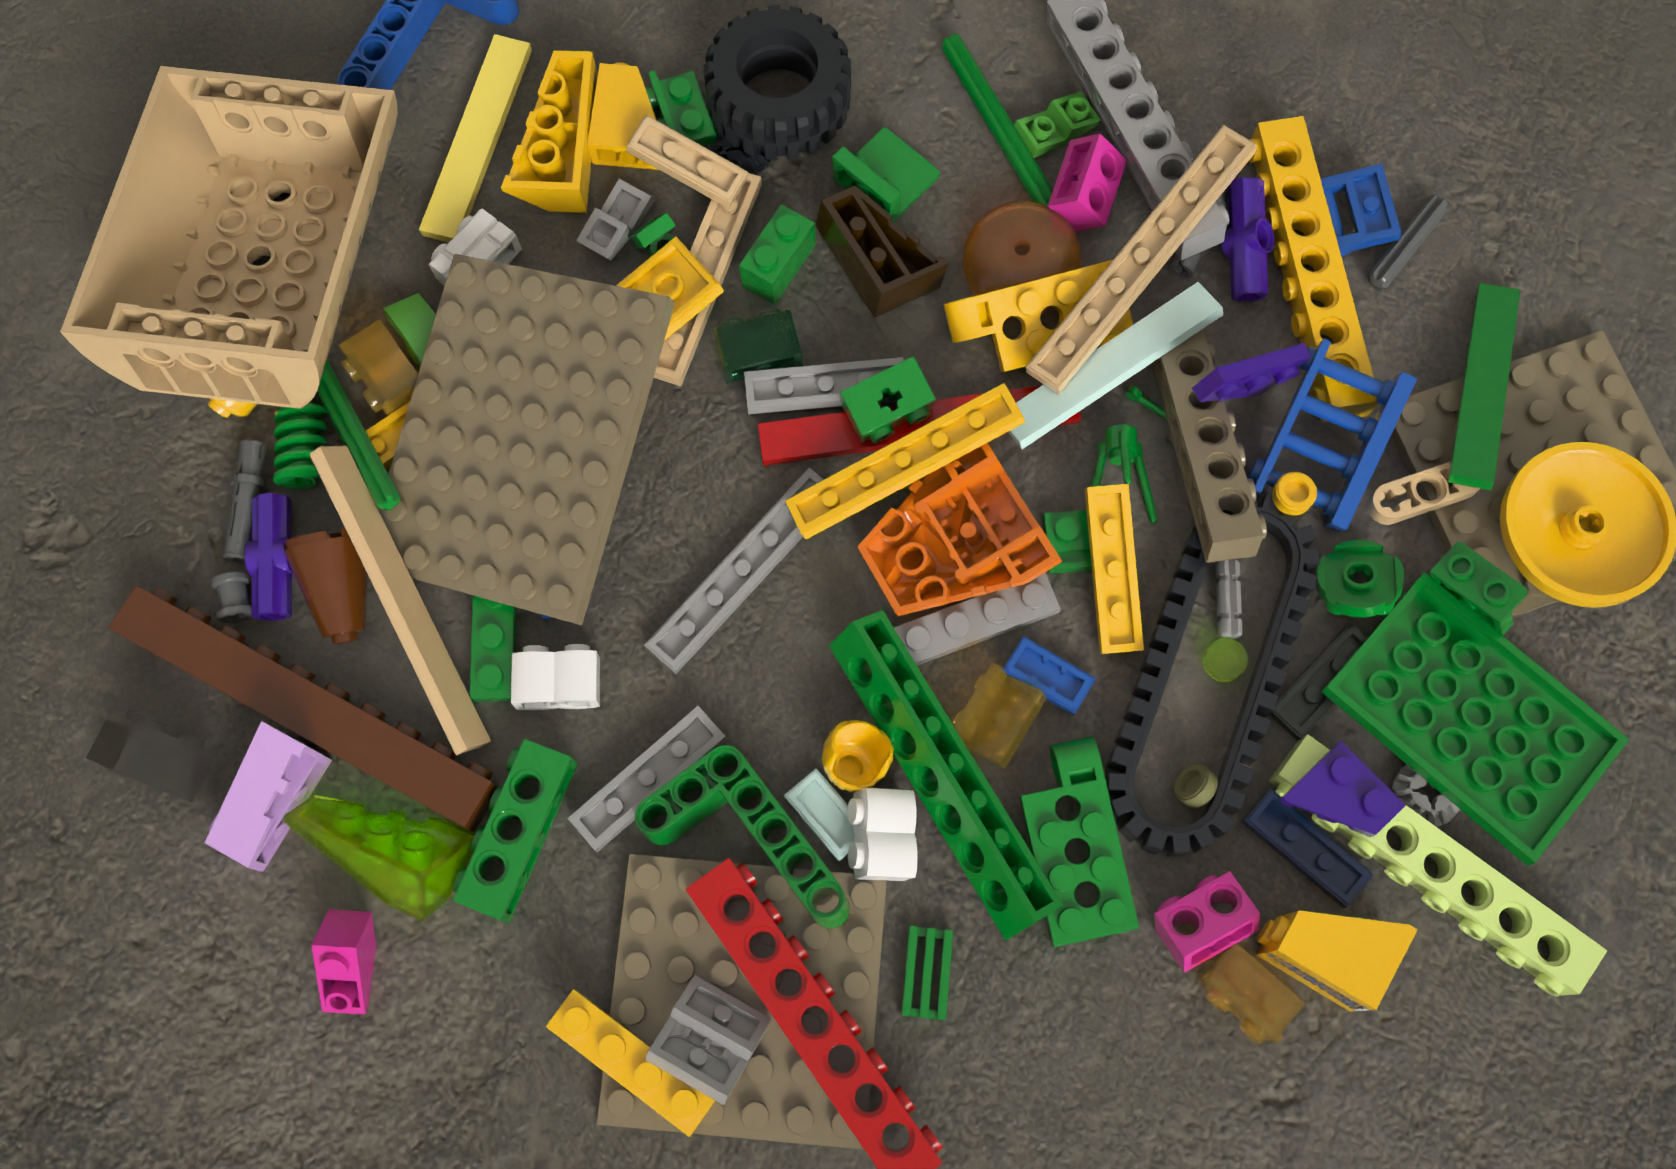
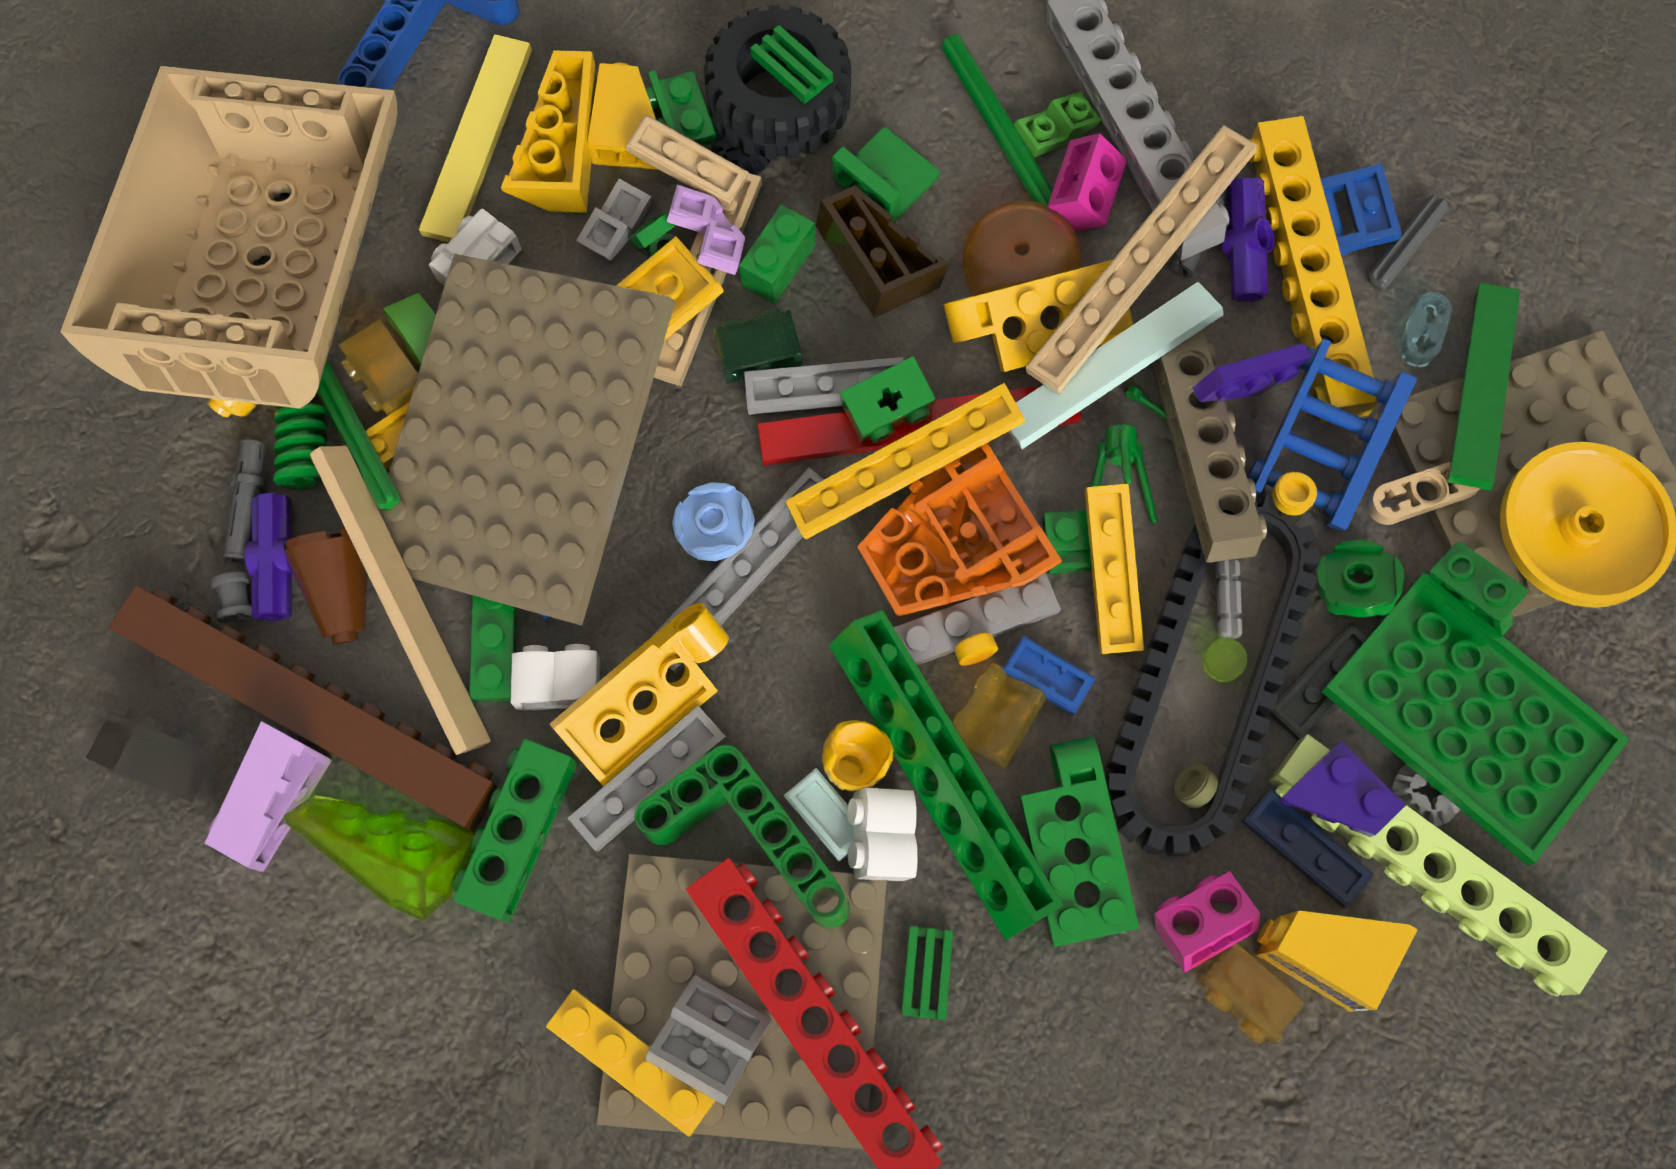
dark pink slope [311,909,376,1014] -> none
none -> yellow hinge [550,603,729,787]
none -> lavender tile [667,185,745,275]
none -> light blue tile [672,482,755,561]
none -> green tile [750,25,833,104]
none -> yellow tile [954,632,998,666]
none -> clear light blue beam [1400,292,1452,367]

